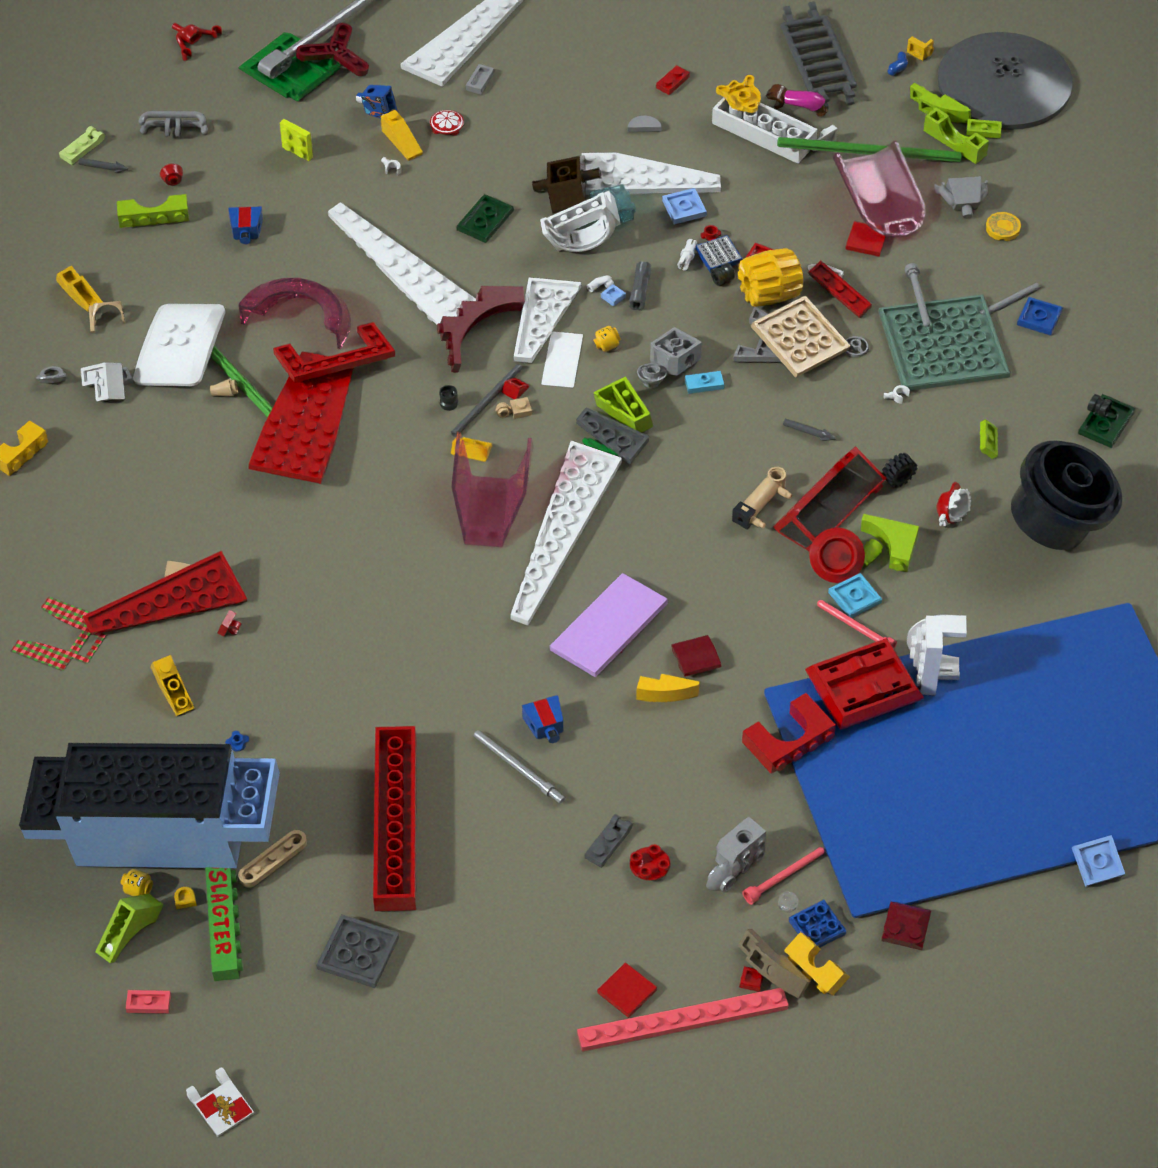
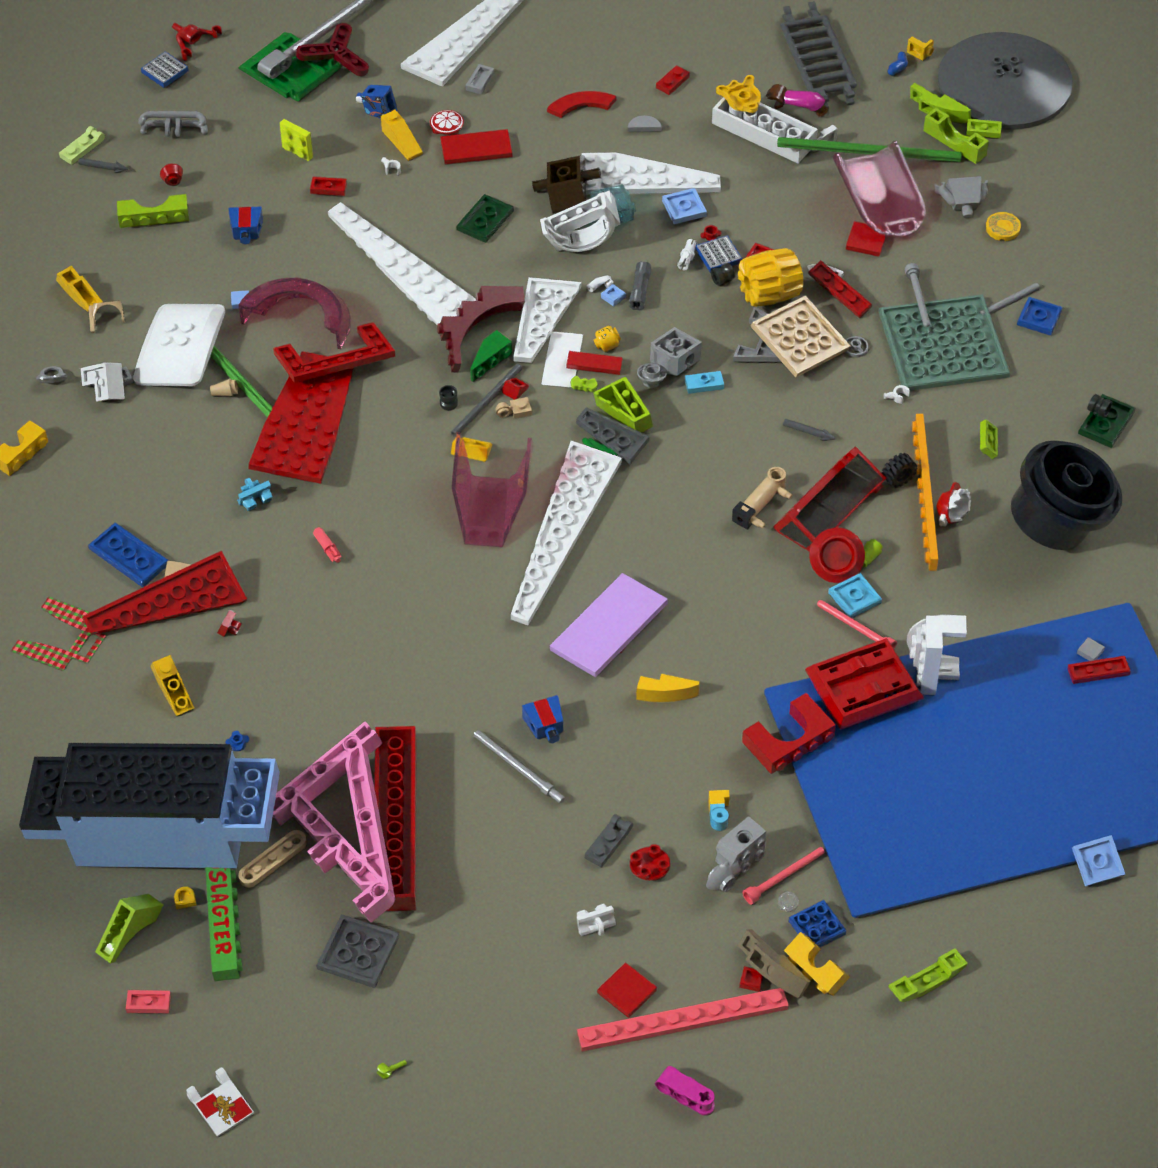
yellow head [121,869,153,896] -> none
dark red slope [671,635,722,677] -> none
lime arch [861,514,919,572] -> none
dark red slope [881,901,931,950] -> none
none -> blue tile [88,522,169,588]
none -> tile [141,51,189,88]
none -> light blue tile [231,290,250,309]
none -> medium azure hips [237,478,272,511]
none -> bright pink piece [273,722,395,923]
none -> red plate [310,177,347,196]
none -> coral piece [313,527,342,563]
none -> lime hand [377,1060,407,1079]
none -> red tile [440,129,512,164]
none -> green slope [470,330,512,382]
none -> red tile [547,91,616,118]
none -> red tile [566,351,623,375]
none -> lime piece [570,376,598,392]
none -> white hips [577,904,616,936]
none -> dark pink piece [655,1066,715,1115]
none -> leg [708,790,730,831]
none -> lime slope [888,948,968,1002]
none -> light orange plate [912,414,938,571]
none -> red tile [1067,656,1131,684]
none -> light grey tile [1077,637,1105,661]

